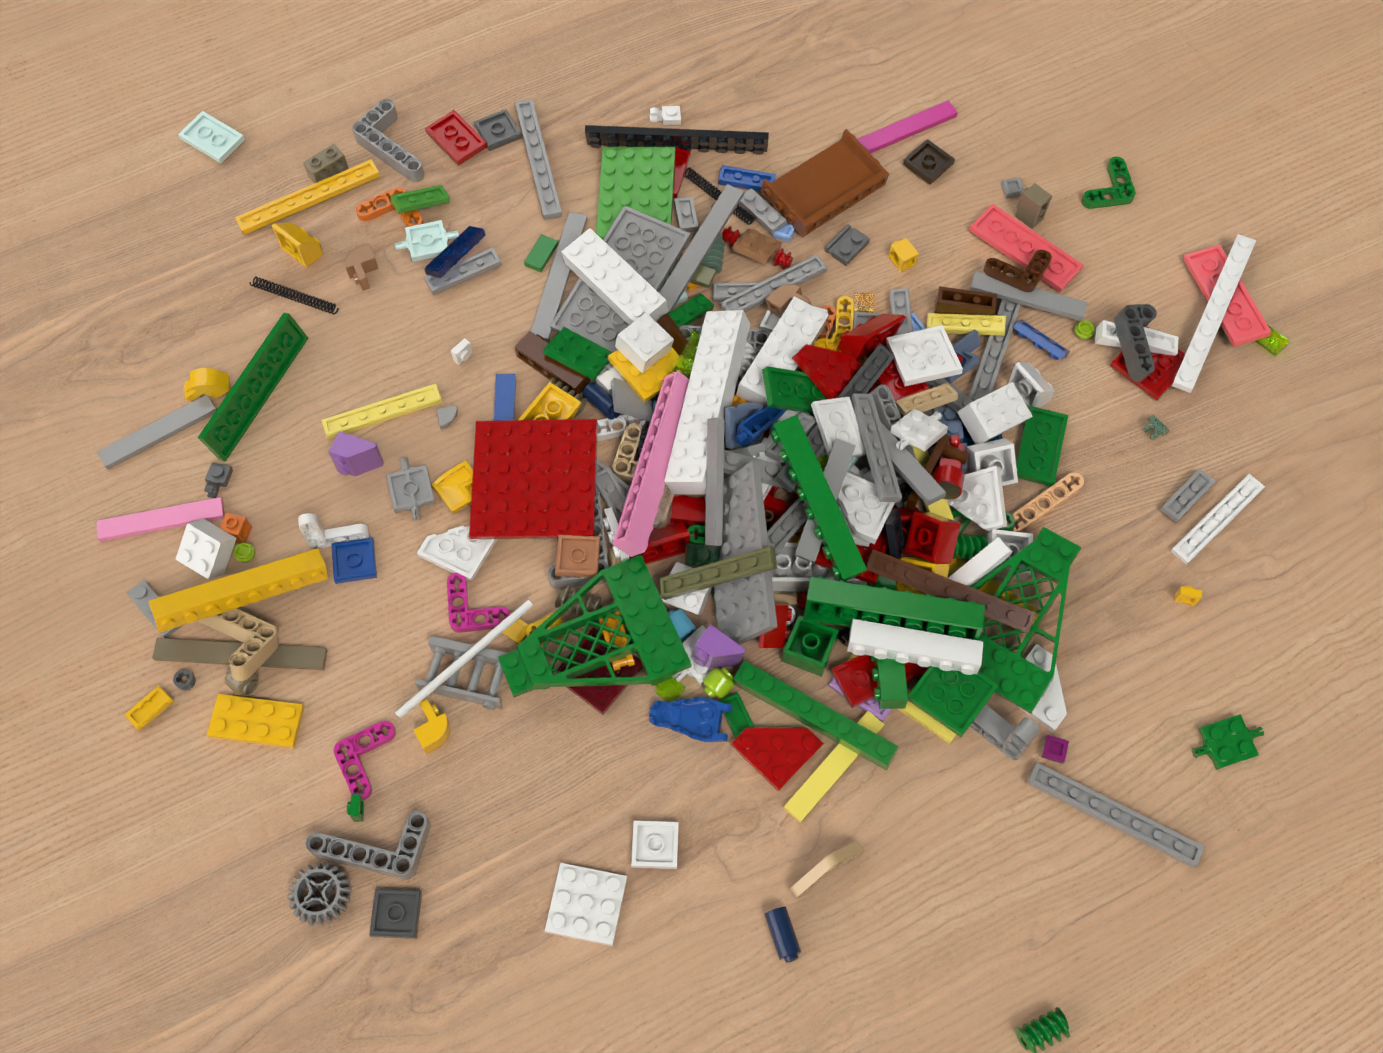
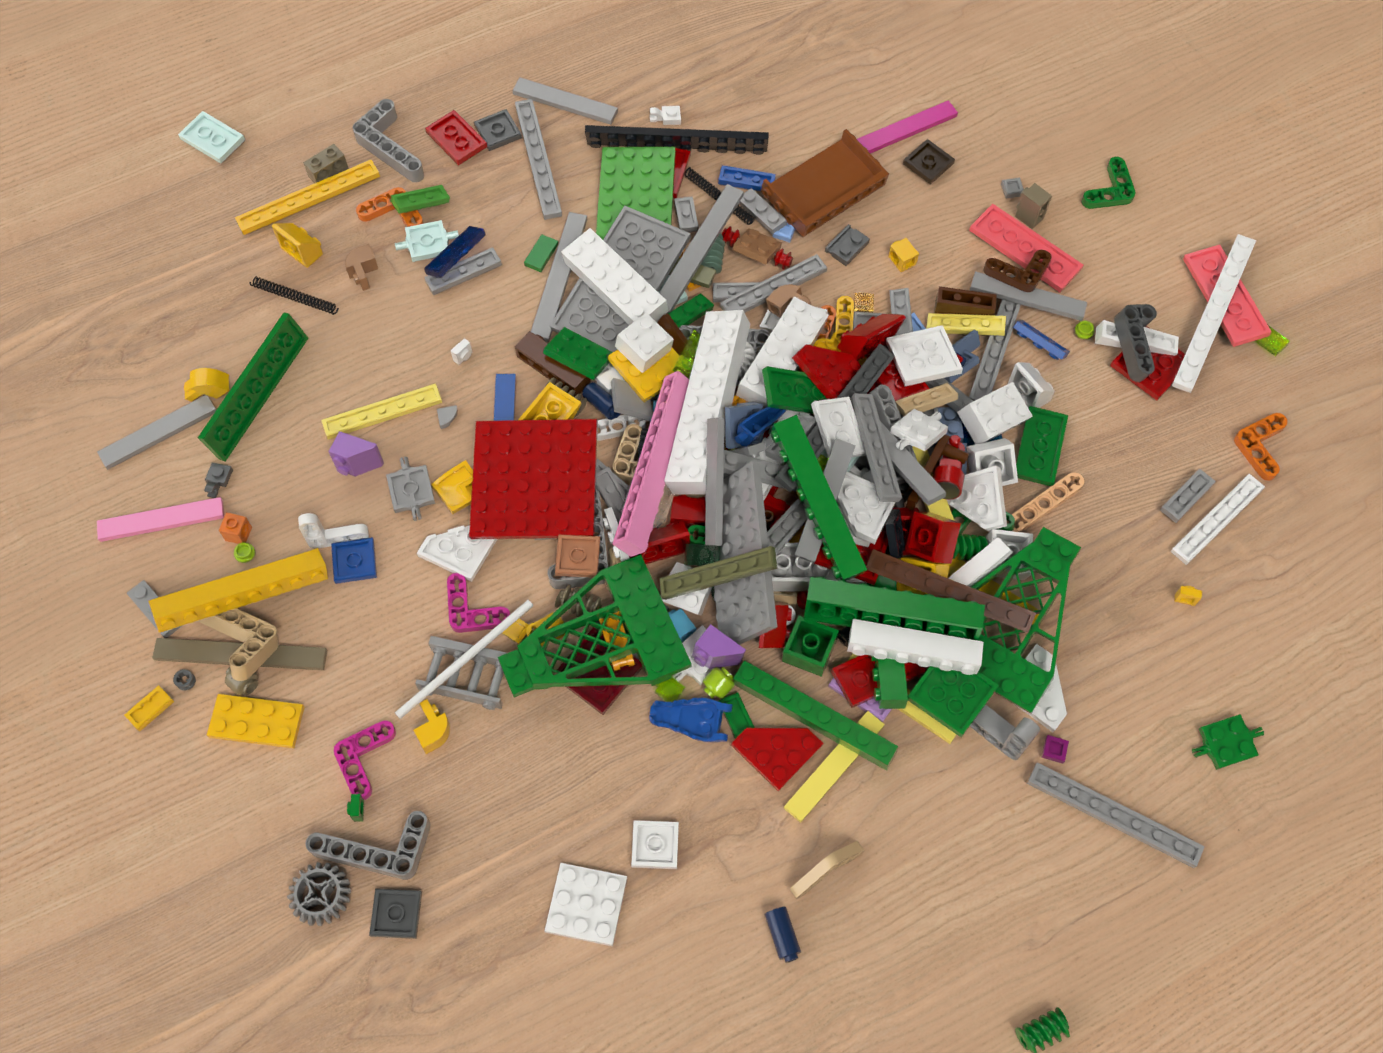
white brick [176,519,236,579] -> none
clear green tile [1143,414,1169,440] -> none
none -> light grey tile [513,78,618,125]
none -> orange beam [1234,413,1288,481]

